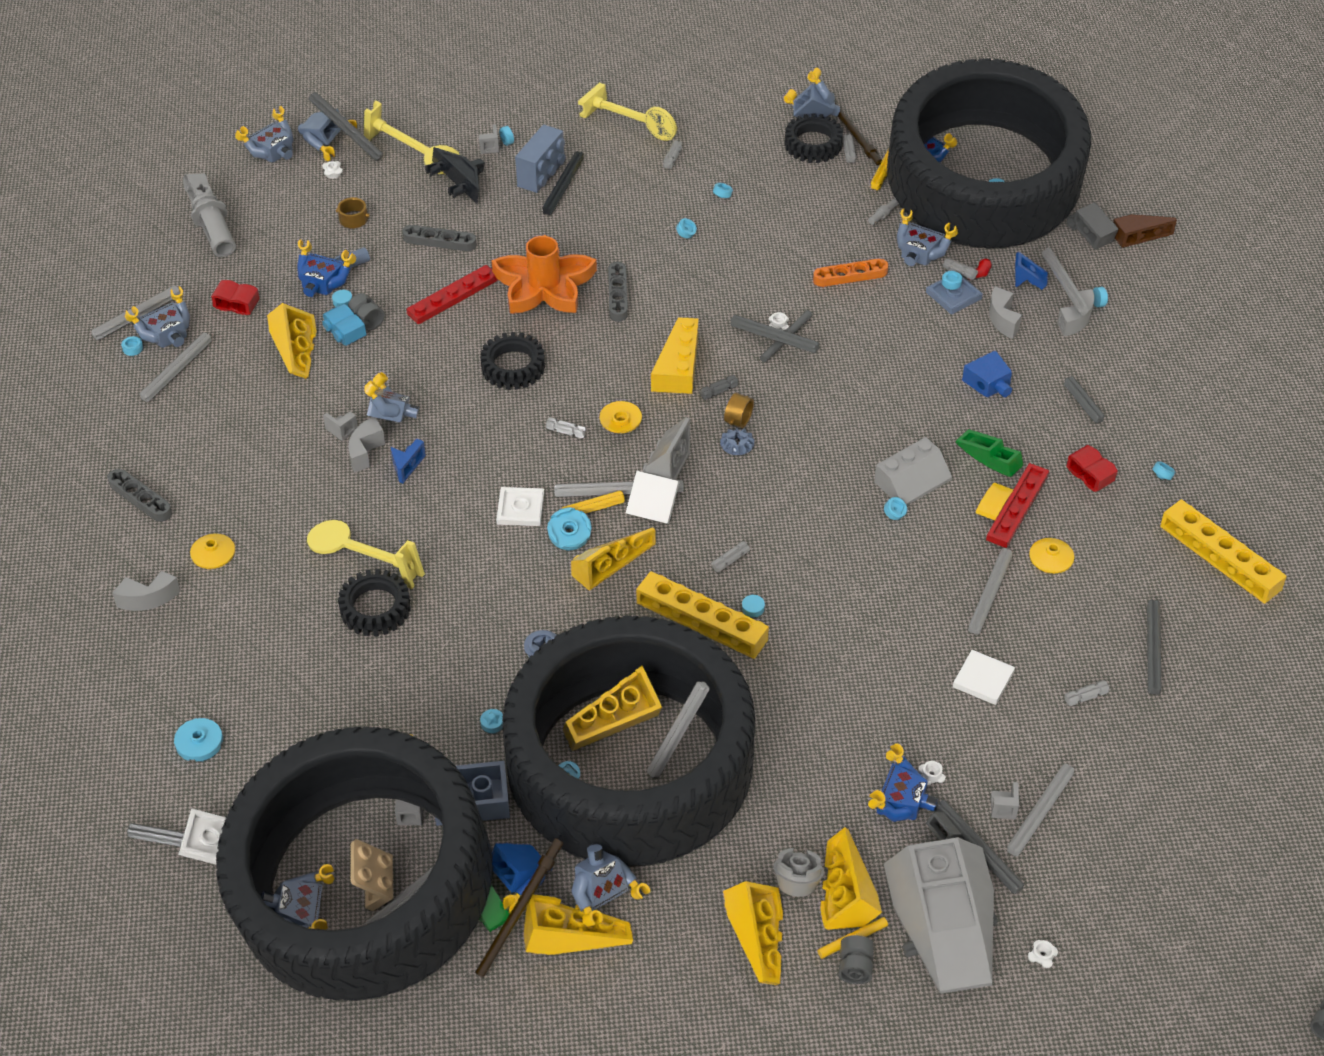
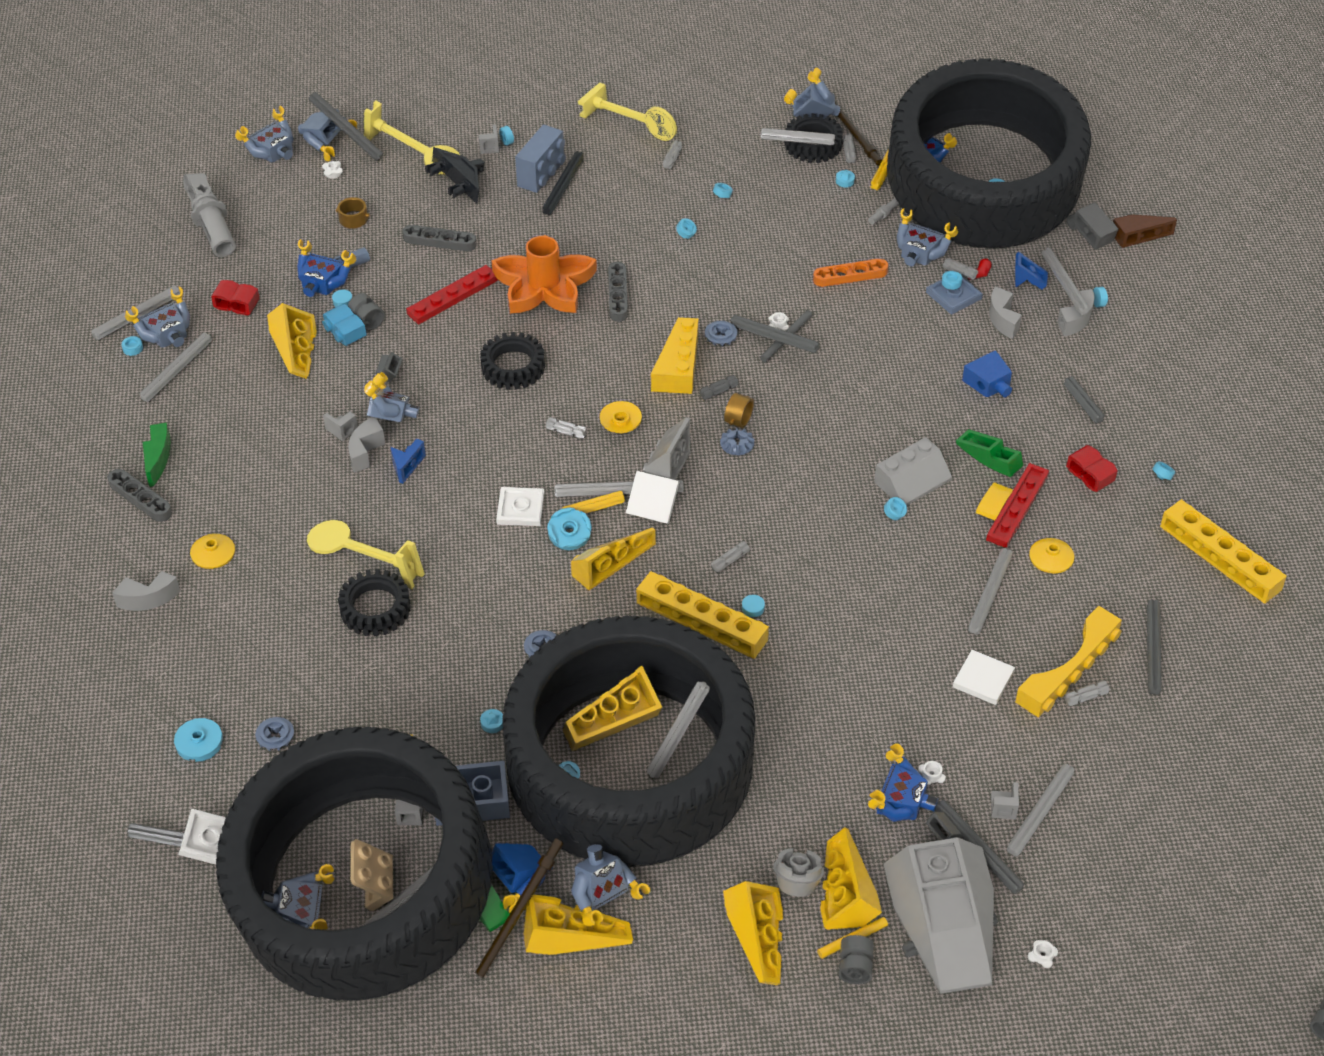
none -> green slope [143,422,171,487]
none -> sand blue gear [255,717,294,751]
none -> dark grey piece [376,352,403,383]
none -> sand blue gear [705,321,737,347]
none -> light grey axle [761,128,835,145]
none -> medium azure tile [836,170,855,188]
none -> yellow arch [1015,606,1122,718]

